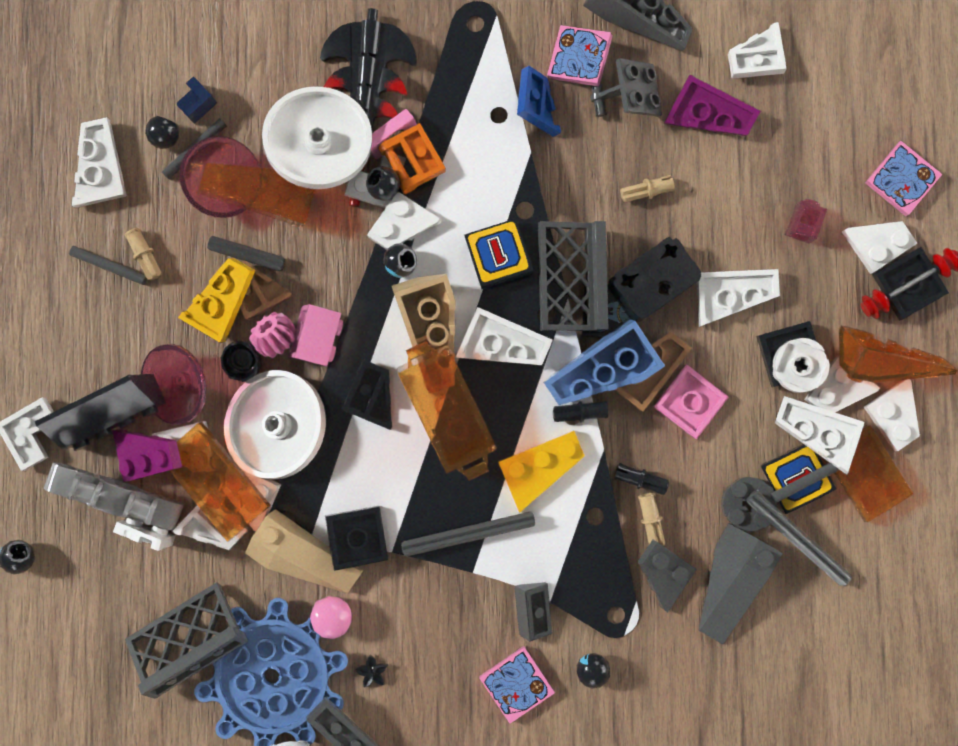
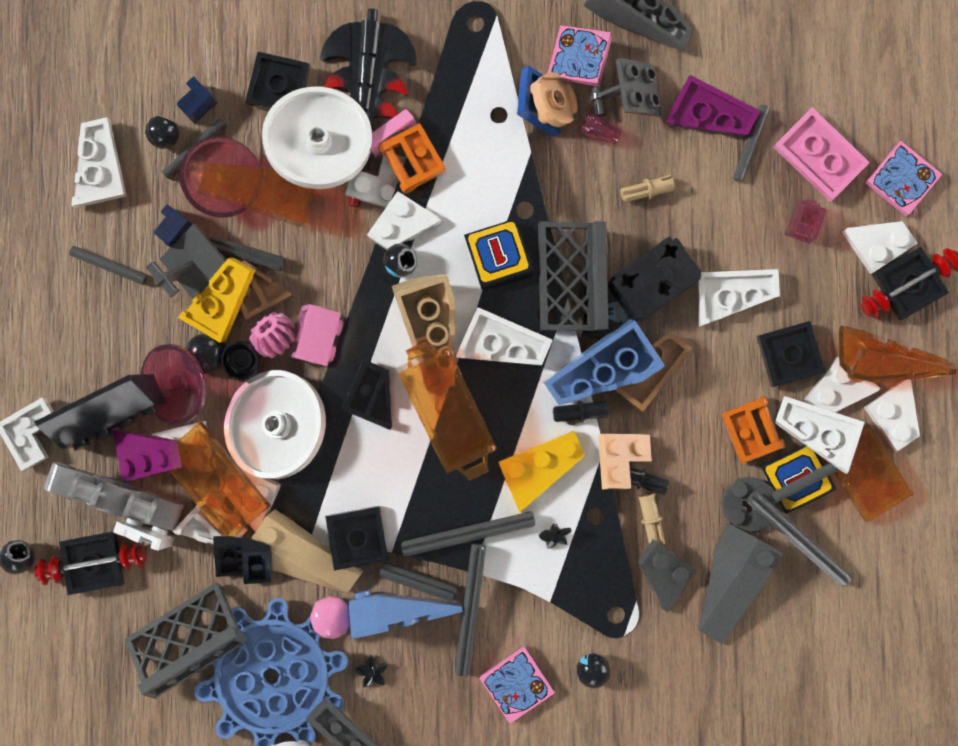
tan axle [124,228,162,280] -> none
black piece [366,166,400,201] -> none
dark grey slope [514,582,552,642] -> none
bright pink tile [653,364,729,439] -> none
white wing [728,22,787,79] -> none
white plate [773,338,830,393] -> none
none -> black plate [34,531,147,595]
none -> dark grey plate [145,224,226,299]
none -> dark blue panel [154,204,193,247]
none -> black hair [184,334,227,375]
none -> black slope [213,536,271,584]
none -> black plate [245,52,311,110]
none -> medium blue wedge [349,590,463,639]
none -> dark grey axle [379,562,457,602]
none -> dark grey axle [455,544,486,676]
none -> light nougat plate [530,72,578,127]
none -> black plant [539,523,572,549]
none -> clear pink cone [580,113,621,144]
none -> light nougat plate [598,434,652,490]
none -> orange plate [720,396,786,464]
none -> dark grey bar [733,105,770,182]
none -> bright pink plate [773,107,870,202]

